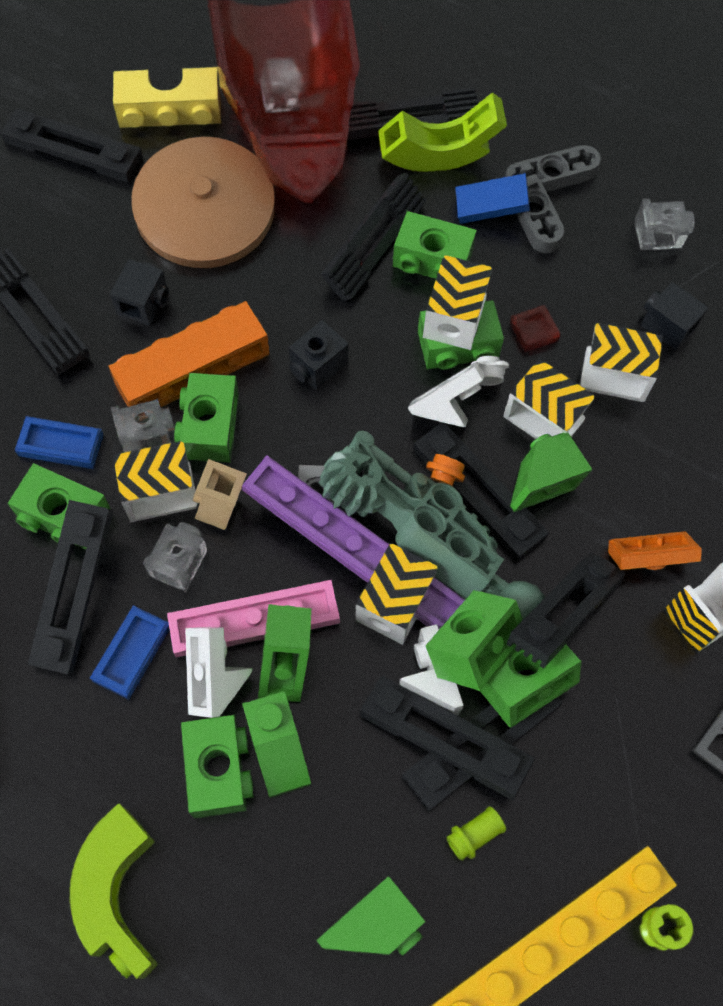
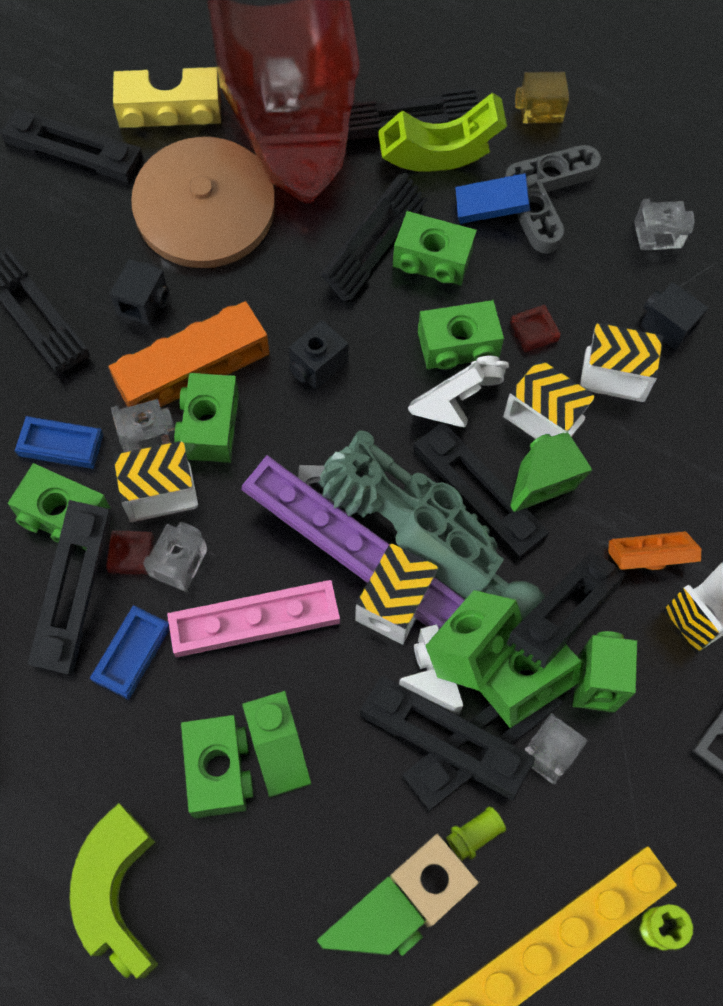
white slope [185,627,252,718] -> none
tan brick [193,459,247,530] -> none
bright green slope [258,604,312,702] -> none
piece [423,256,492,350] -> none
orange plate [426,454,465,487] -> none
none -> clear red tile [107,530,154,575]
none -> tan piece [390,834,479,928]
none -> clear yellow brick [515,72,569,123]
none -> clear brick [523,713,588,785]
none -> bright green brick [573,631,637,712]

